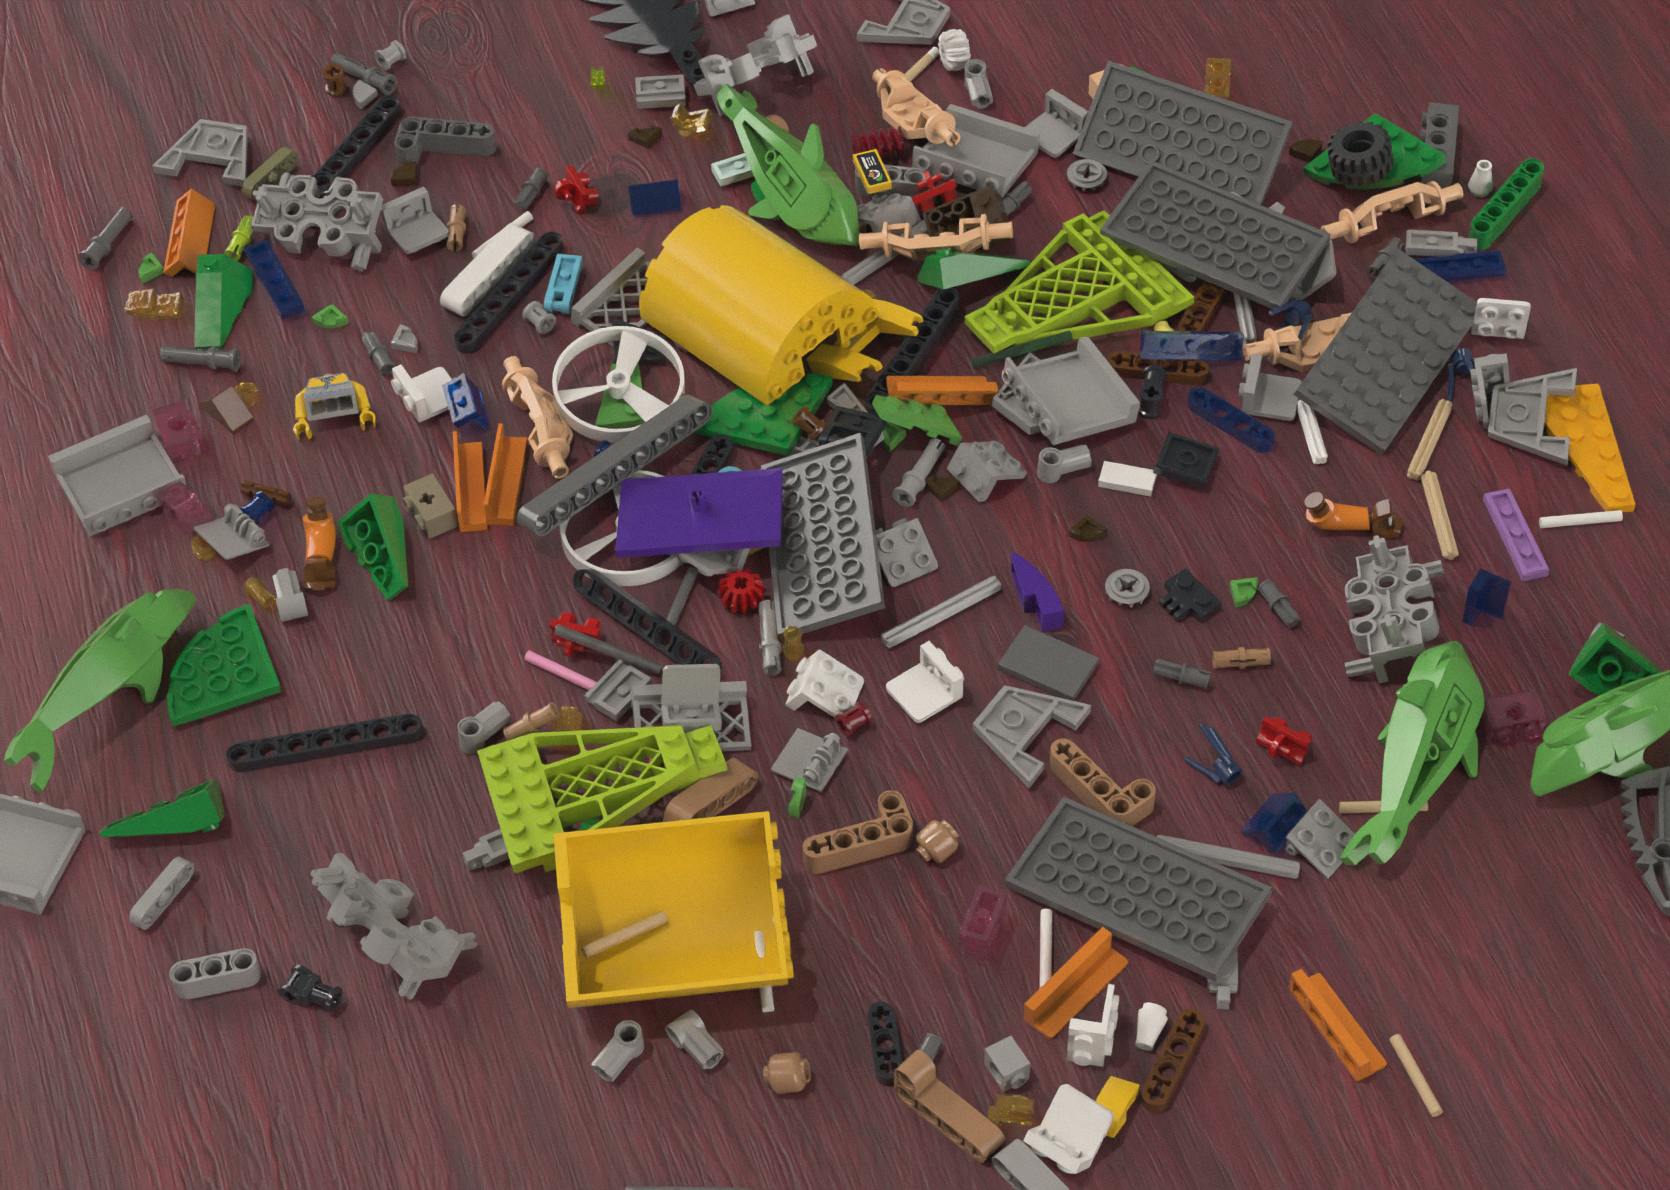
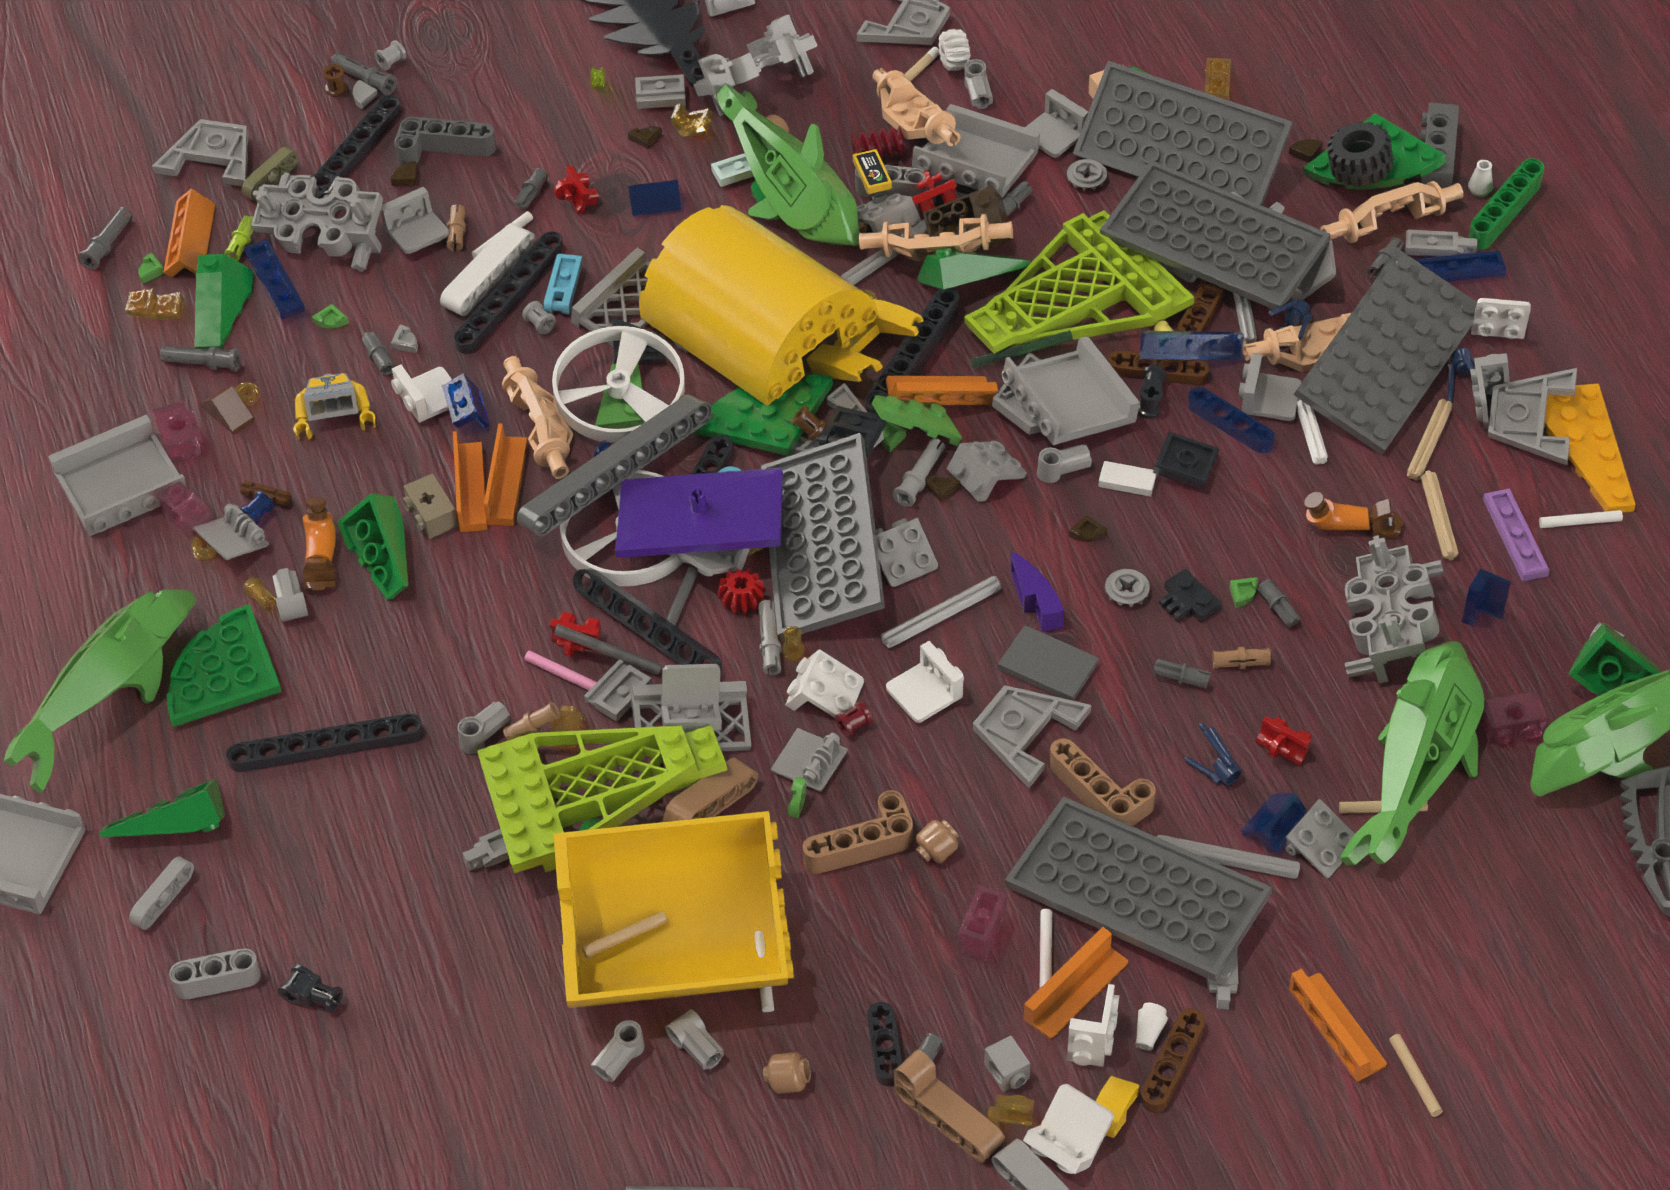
light grey gear [311,853,477,999] -> none

